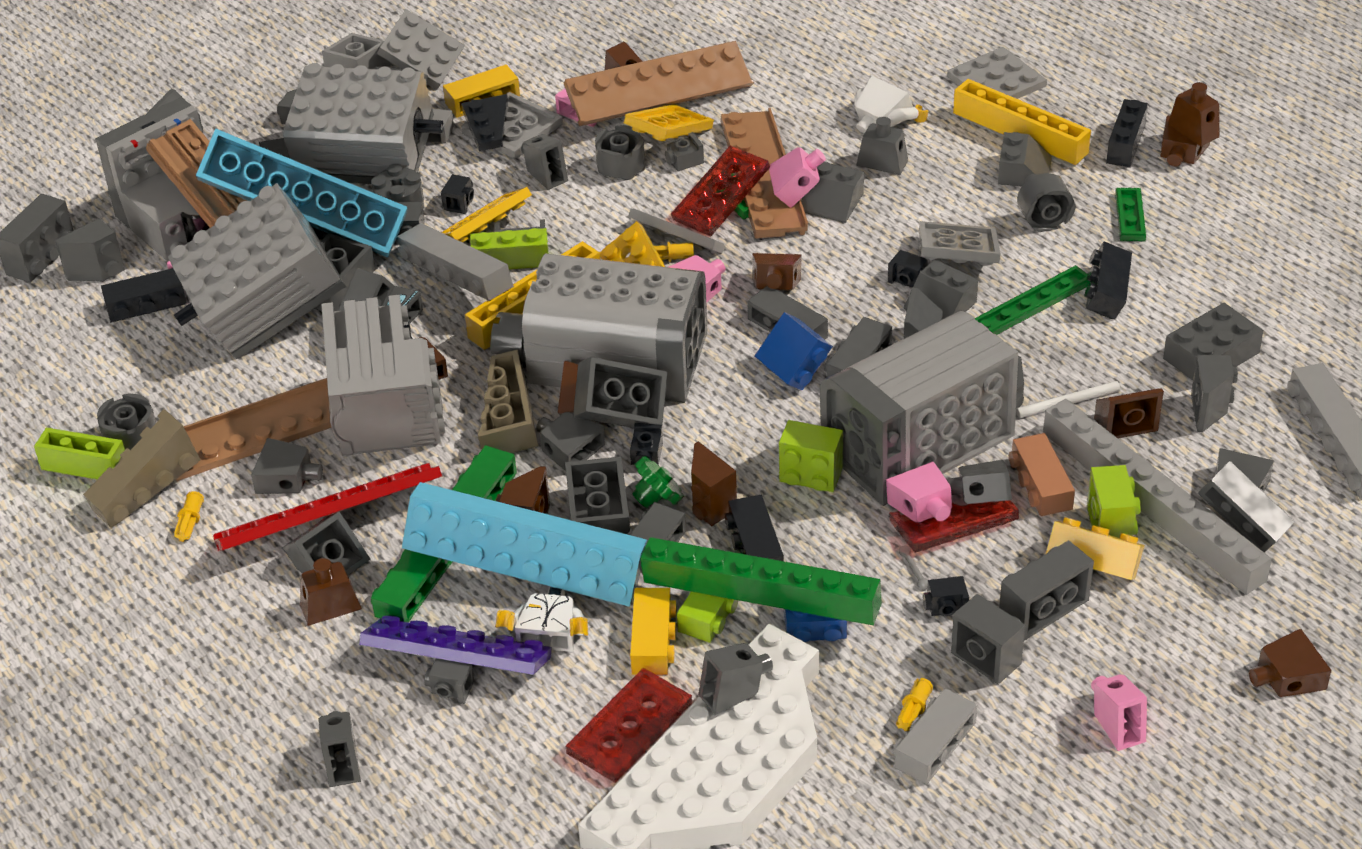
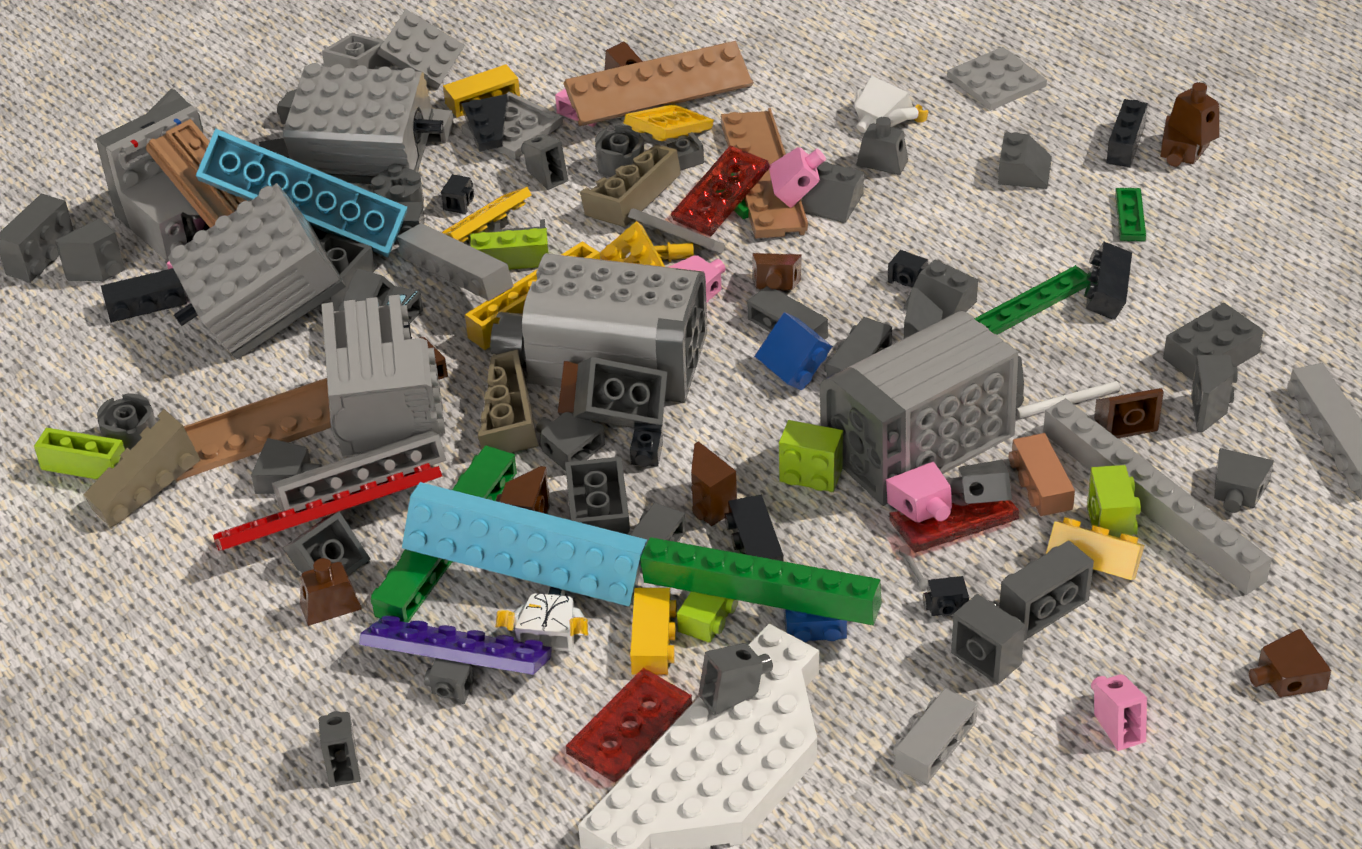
yellow axle [174,491,204,542] -> none
green plant [632,456,684,509] -> none
yellow axle [896,678,933,732] -> none
light grey plate [919,221,1001,266] -> none
yellow brick [953,79,1091,165] -> none
dark grey brick [1017,173,1076,232] -> none
brick [1198,461,1294,552] -> none
none -> light grey brick [272,430,447,512]
none -> dark tan wedge [580,144,681,227]

